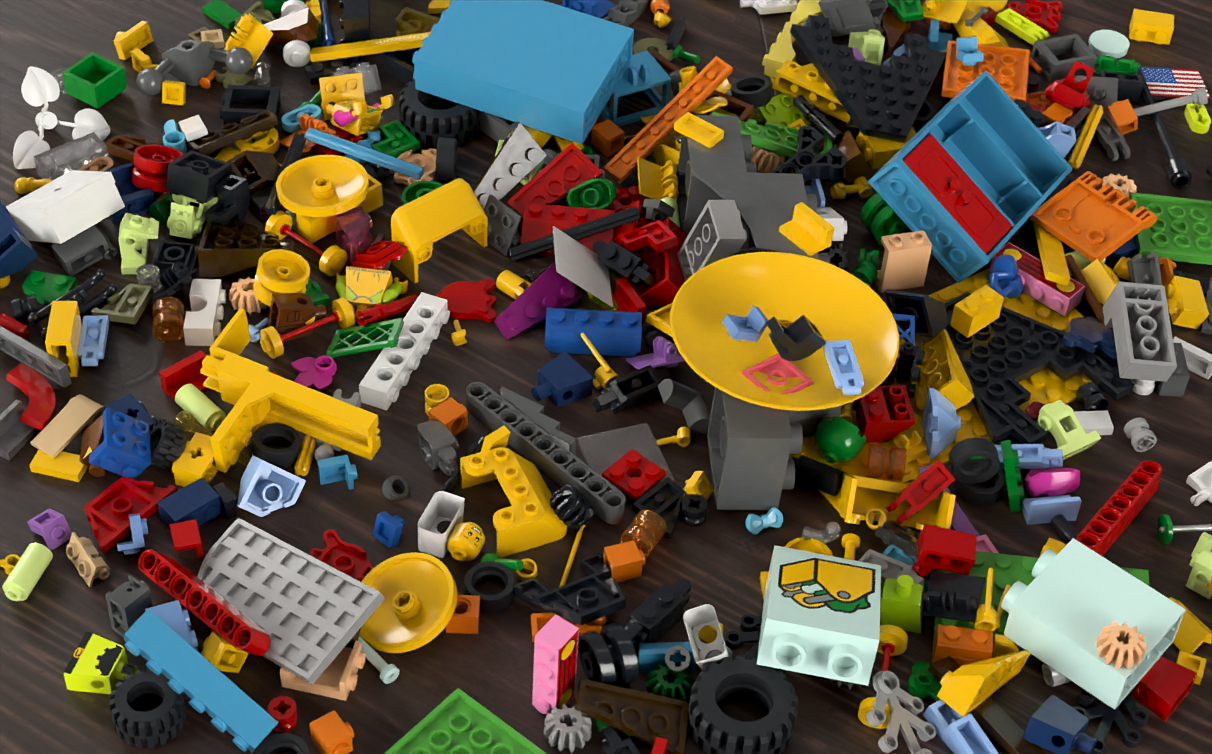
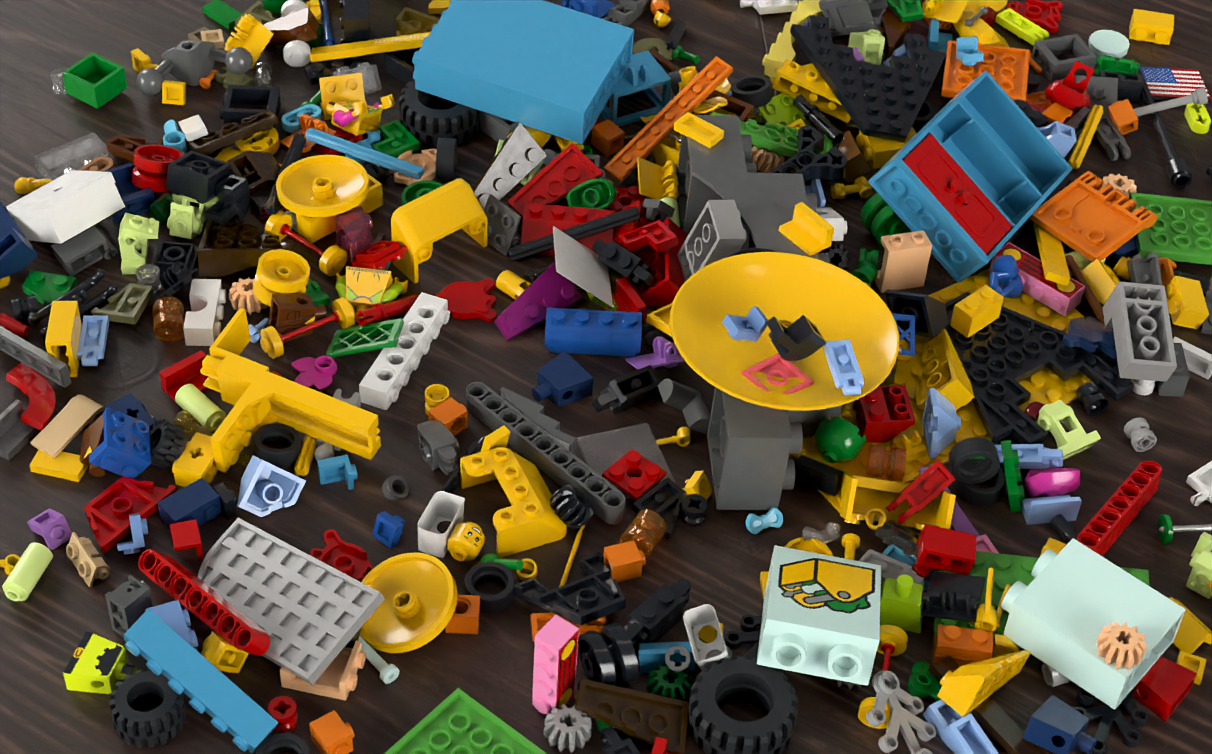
white plant [13,67,110,169] -> none
yellow tile [113,21,154,60] -> none
yellow hand [451,320,467,346] -> none
yellow plant [581,333,619,390] -> none
black hinge [895,340,925,399] -> none
white tile [1060,410,1114,435] -> none

